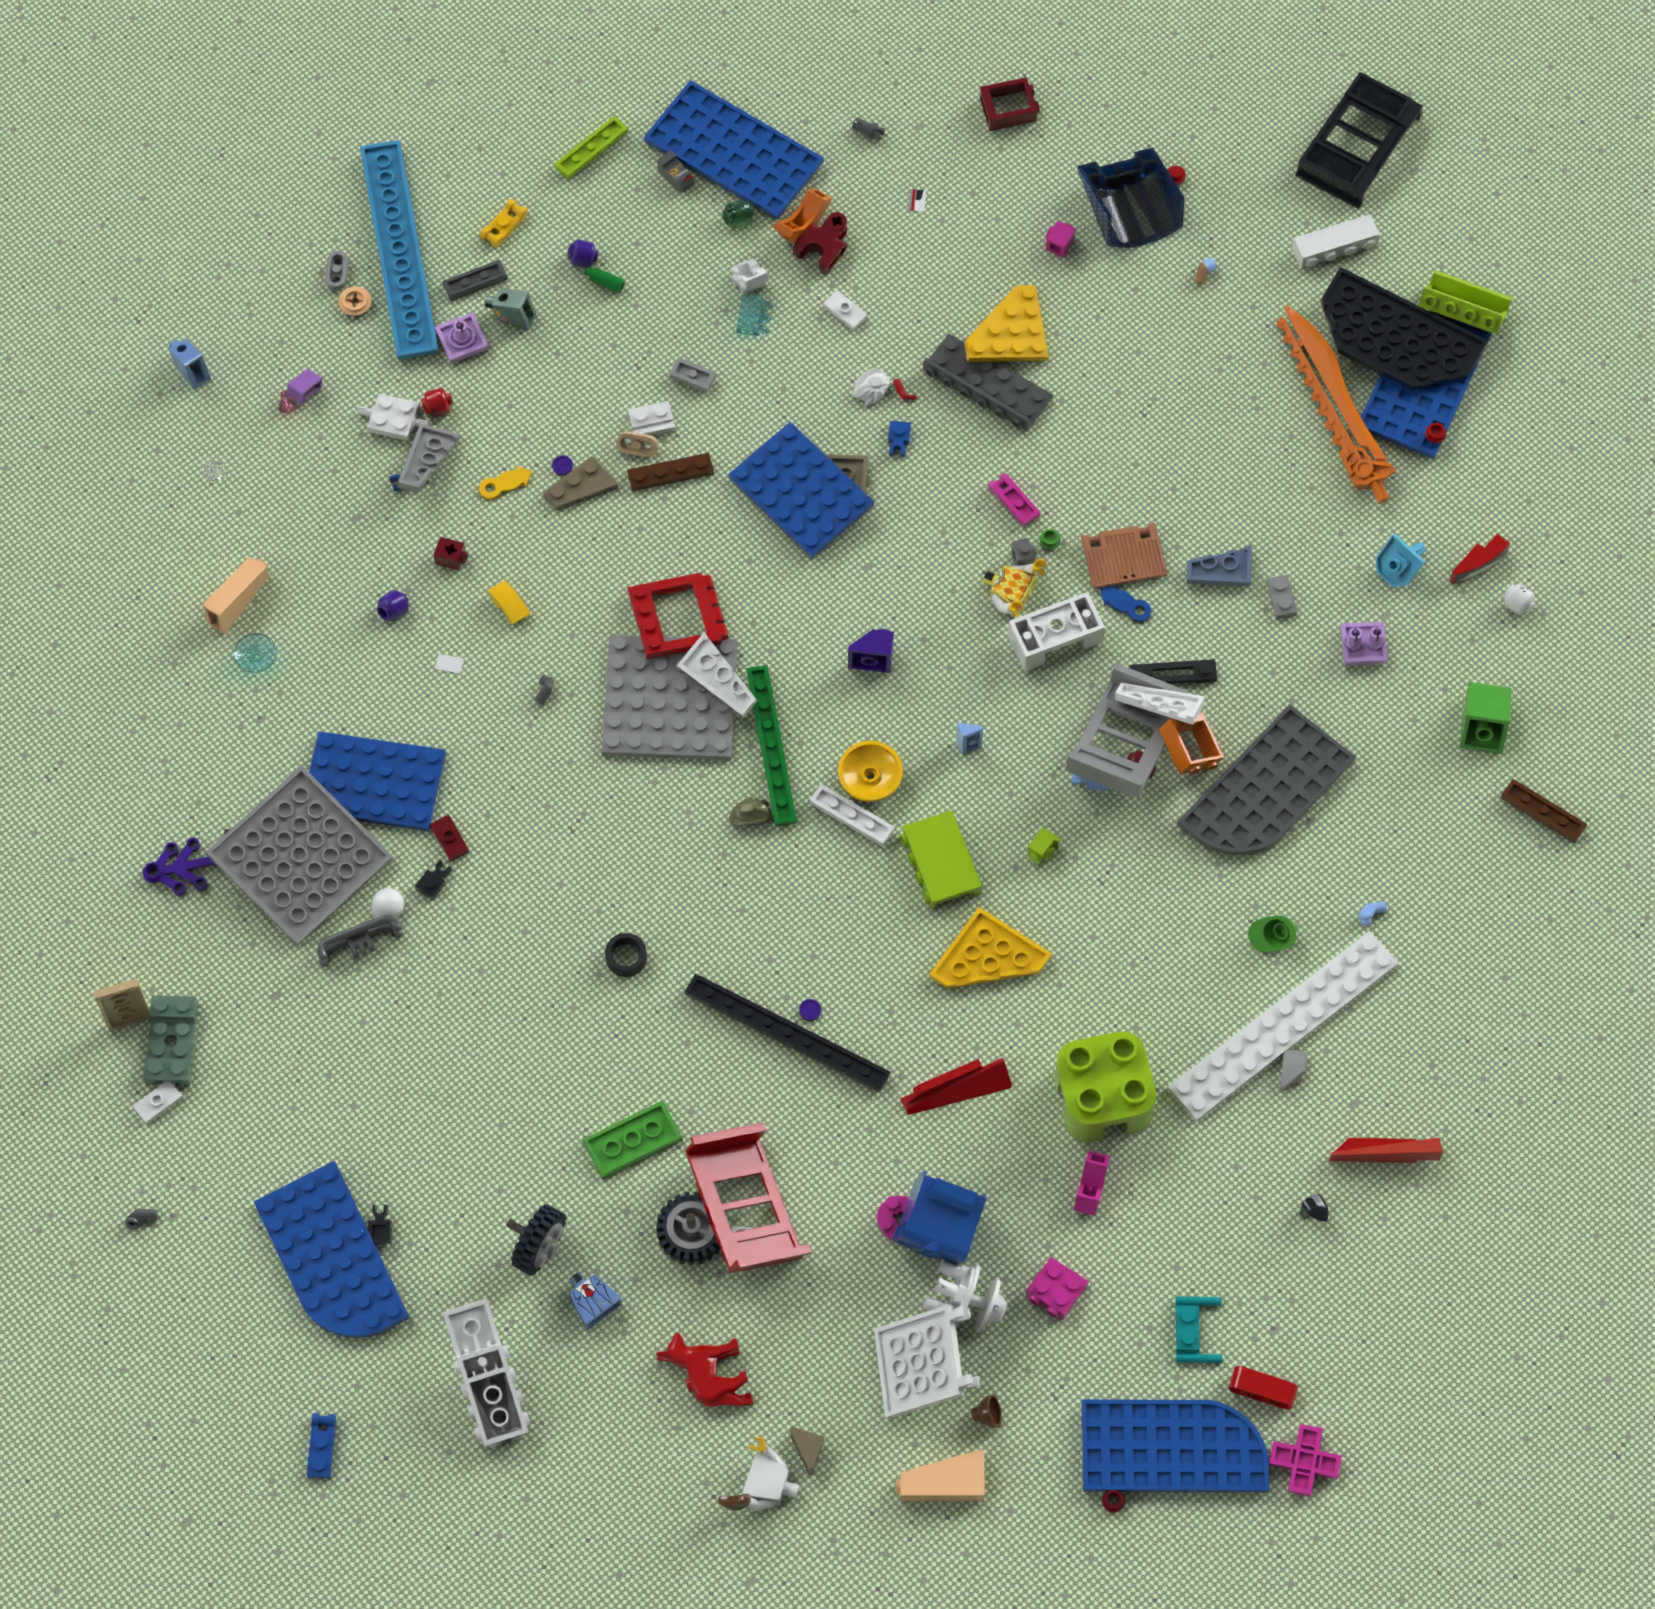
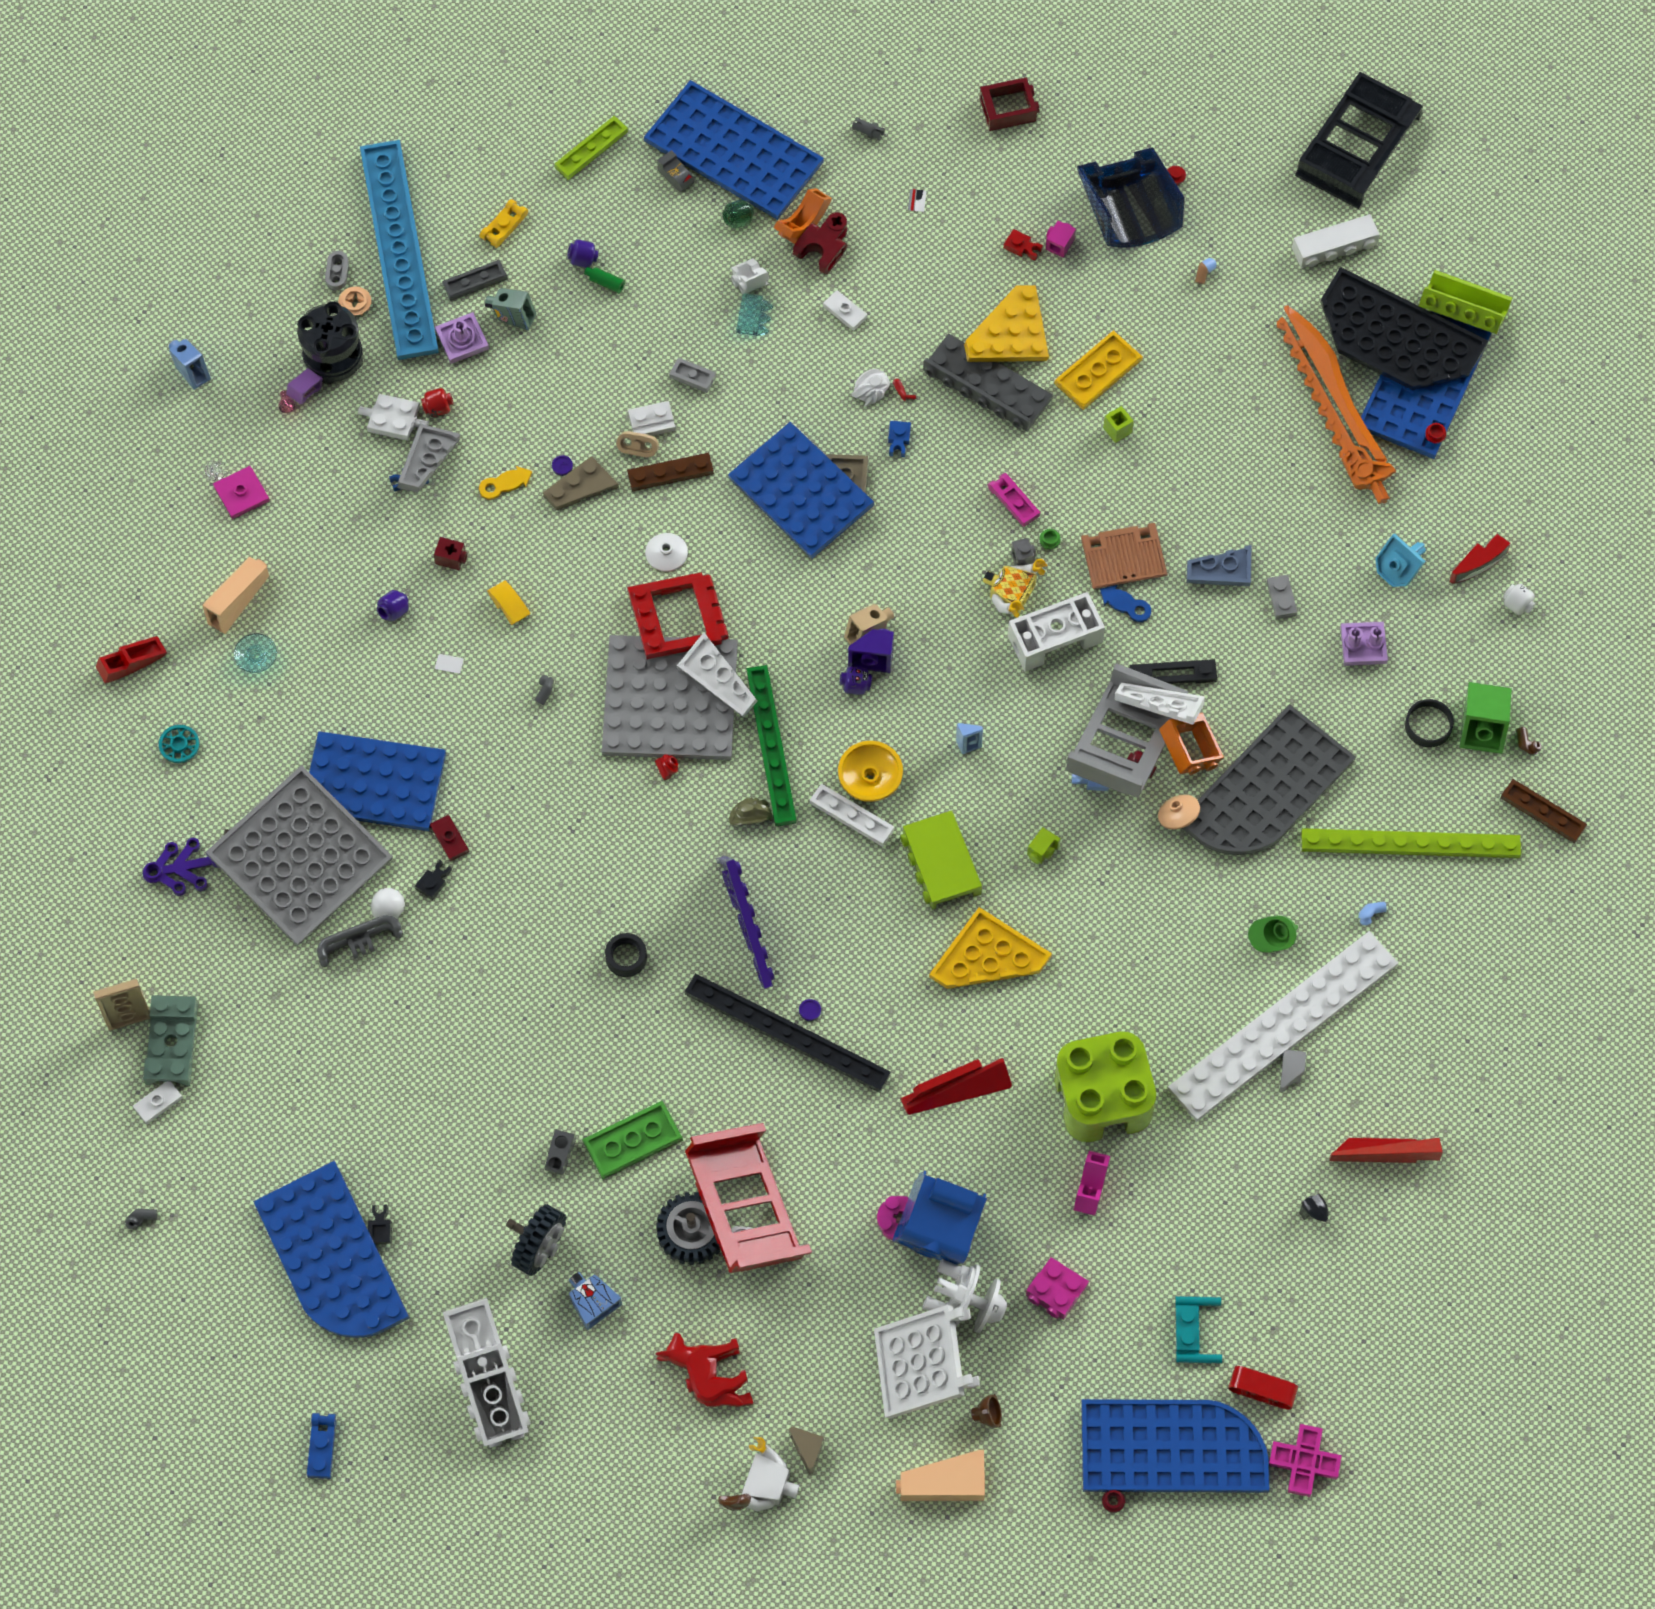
none -> red slope [96,636,167,684]
none -> teal wheel [159,725,200,763]
none -> dark pink plate [213,466,270,519]
none -> black piece [297,301,363,384]
none -> dark grey leg [545,1129,576,1175]
none -> white dish [645,533,688,572]
none -> red plate [655,754,678,780]
none -> dark purple wing [716,856,775,989]
none -> dark purple head [839,666,872,695]
none -> tan torso [844,604,894,645]
none -> red plate [1003,229,1043,261]
none -> yellow tile [1054,330,1143,410]
none -> lime brick [1103,406,1134,443]
none -> light nougat dish [1158,795,1200,829]
none -> lime plate [1301,828,1521,858]
none -> black tyre [1405,699,1454,747]
none -> reddish brown arm [1516,727,1542,755]

